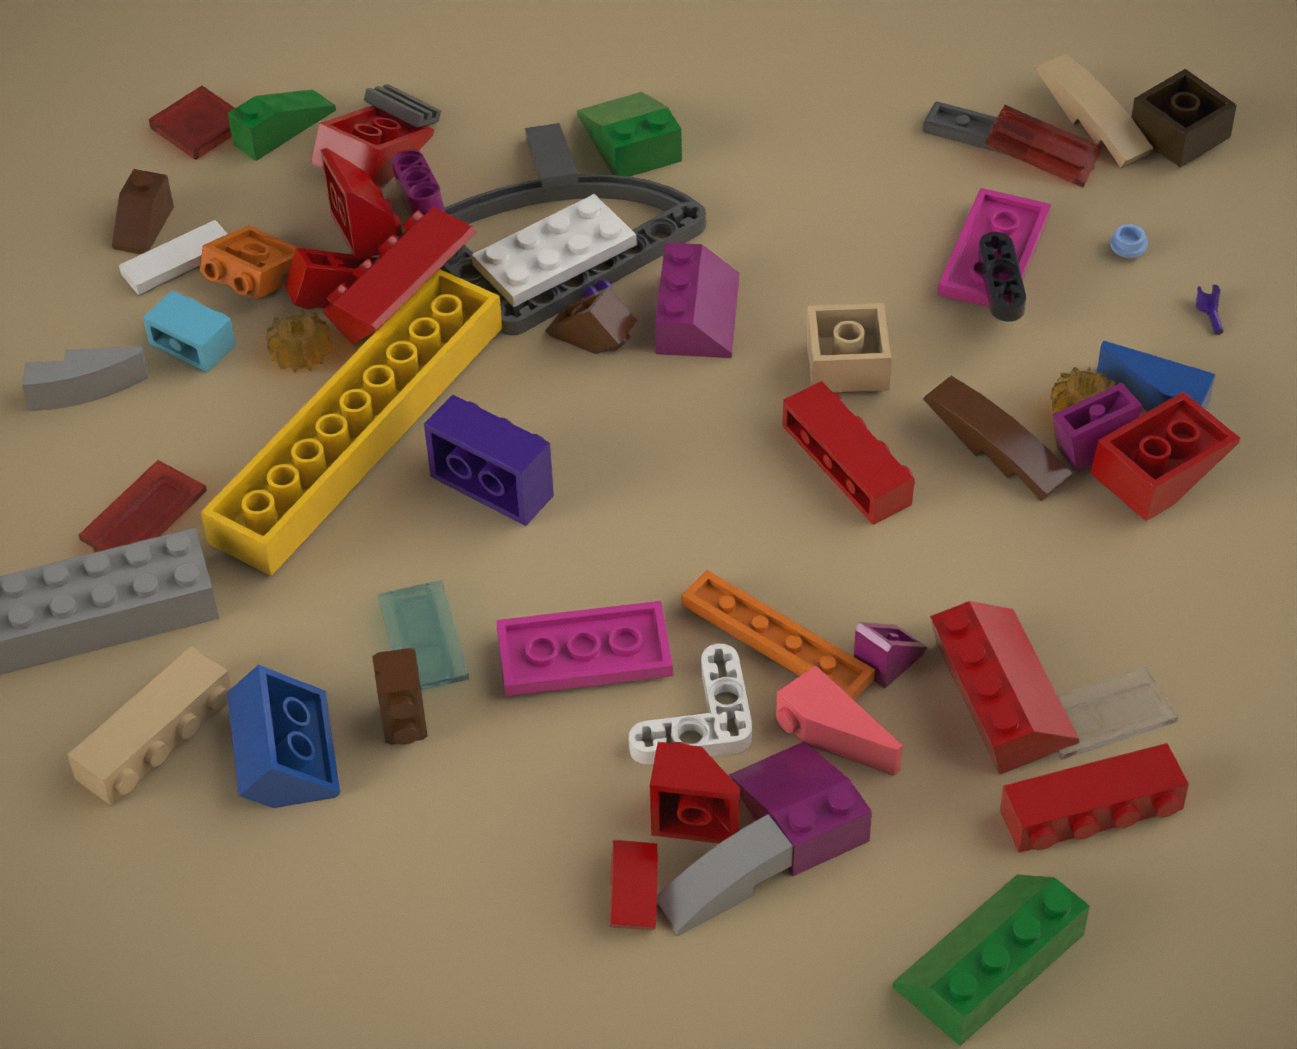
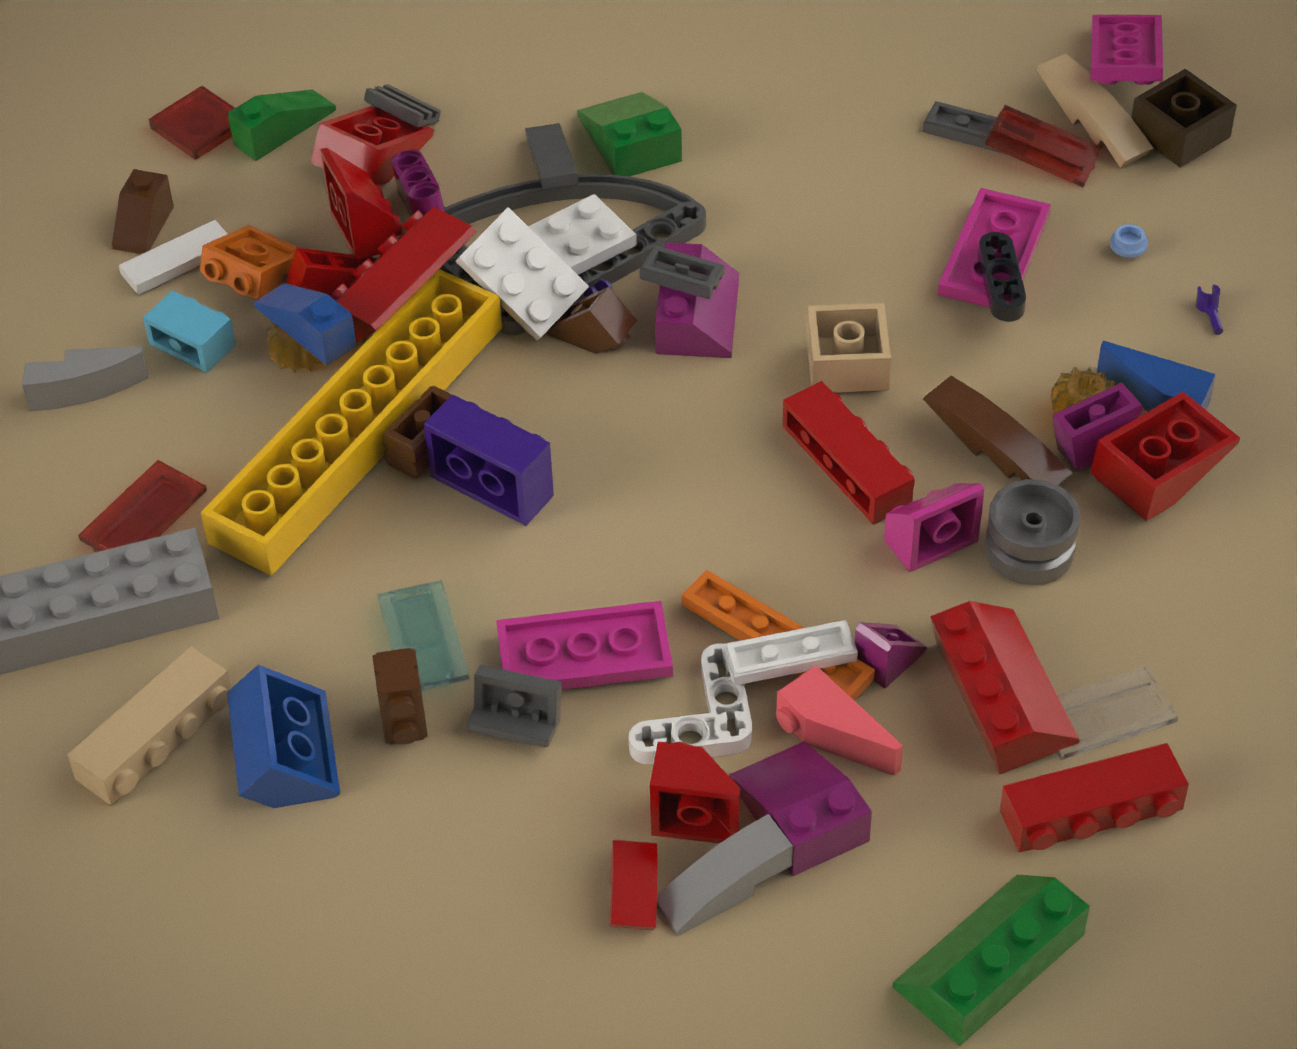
none -> blue slope [254,283,356,366]
none -> reddish brown brick [382,385,452,479]
none -> white plate [455,207,589,341]
none -> dark grey bracket [467,665,562,747]
none -> dark grey tile [640,245,725,300]
none -> white tile [723,620,858,686]
none -> dark pink slope [884,483,984,572]
none -> flat silver wheel [985,479,1080,585]
none -> dark pink plate [1090,14,1163,85]

